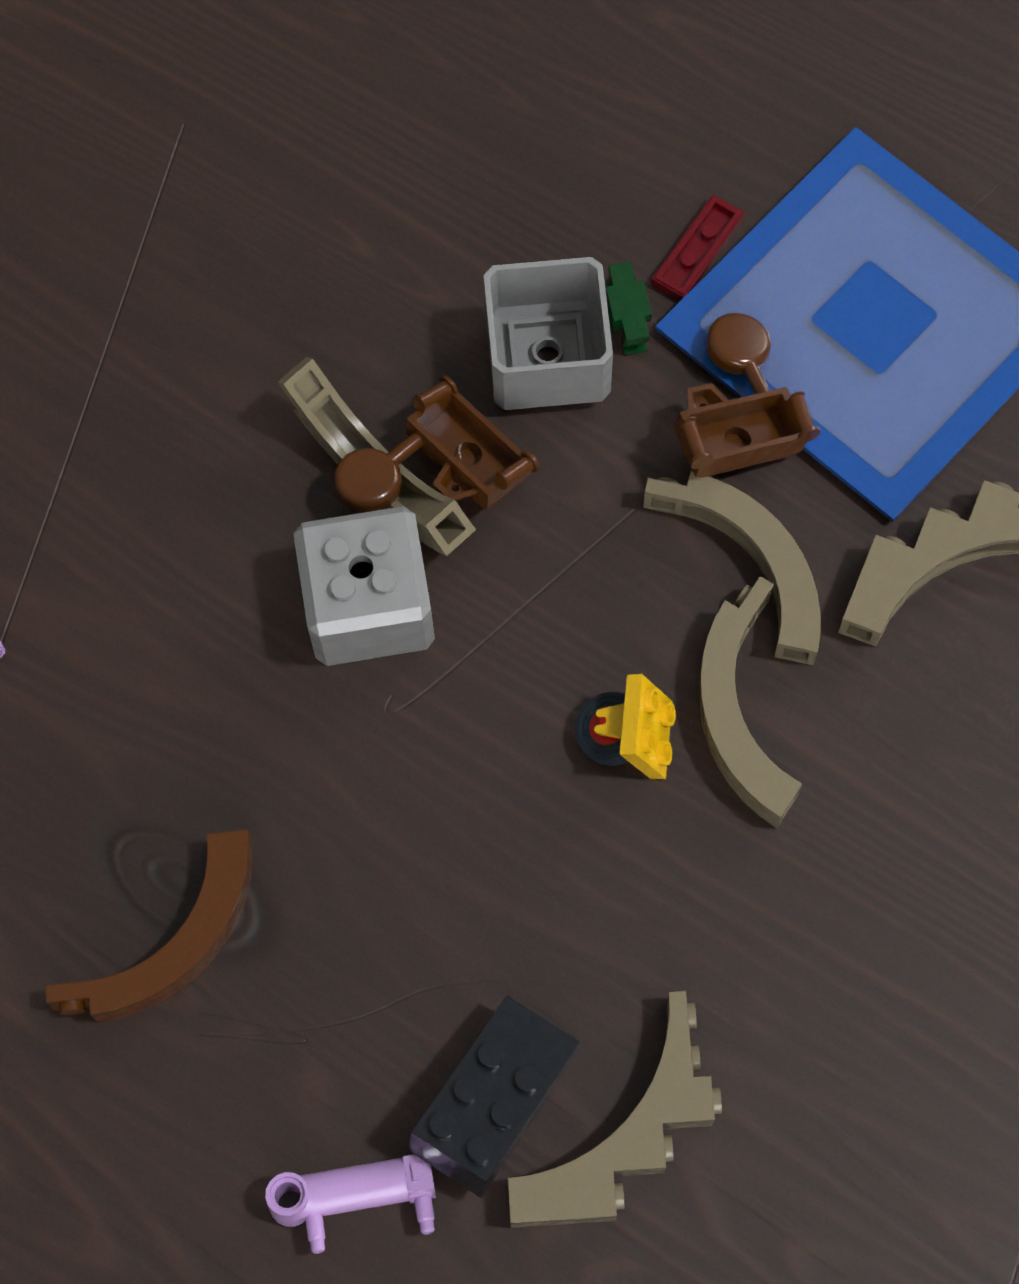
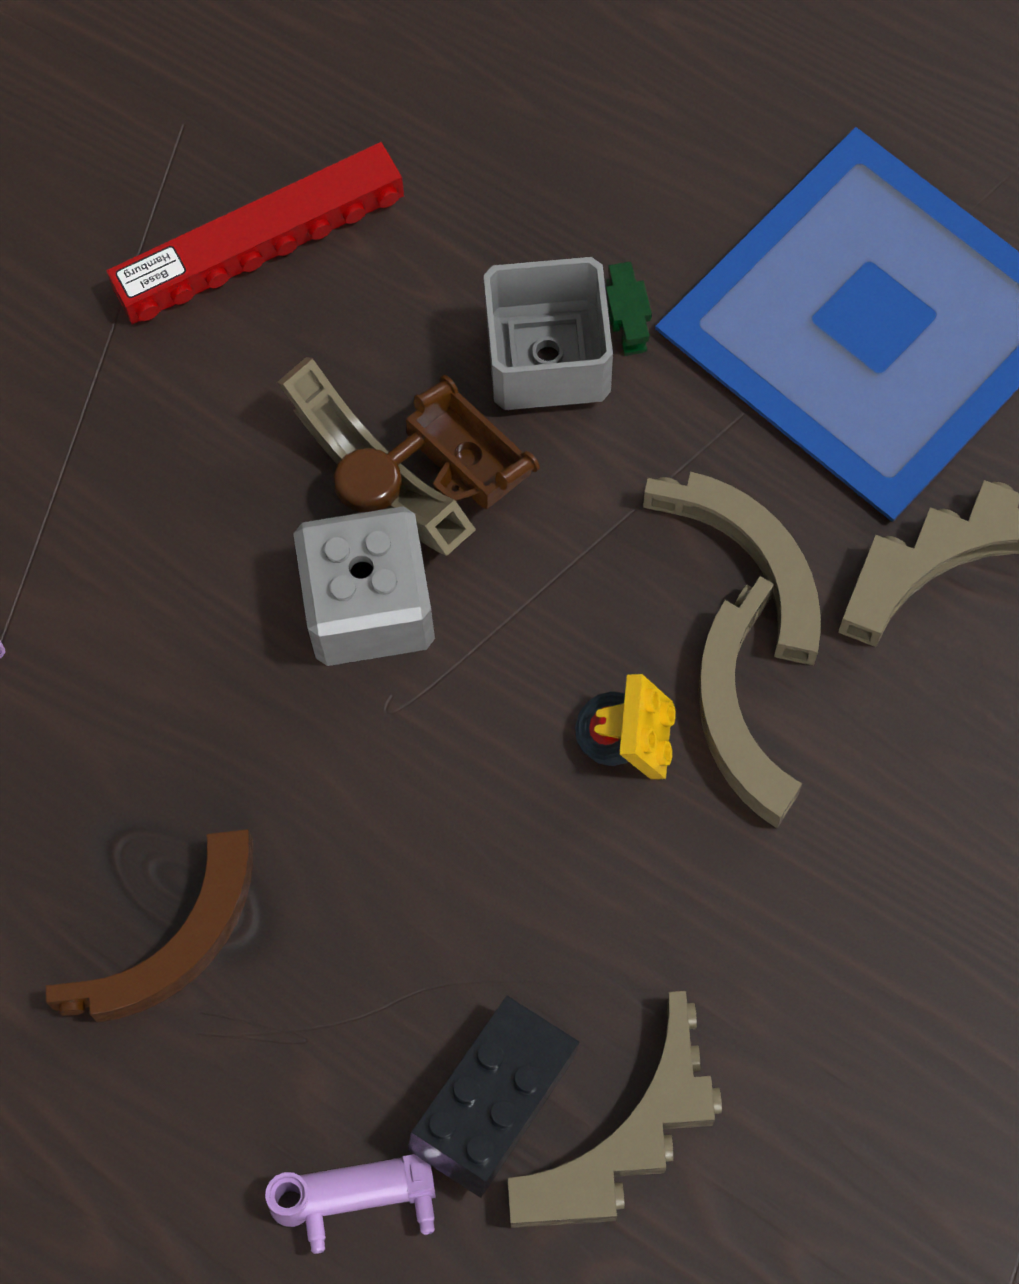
dark red tile [651,194,745,302] -> none
reddish brown piece [673,313,821,478] -> none
none -> red brick [106,142,404,324]

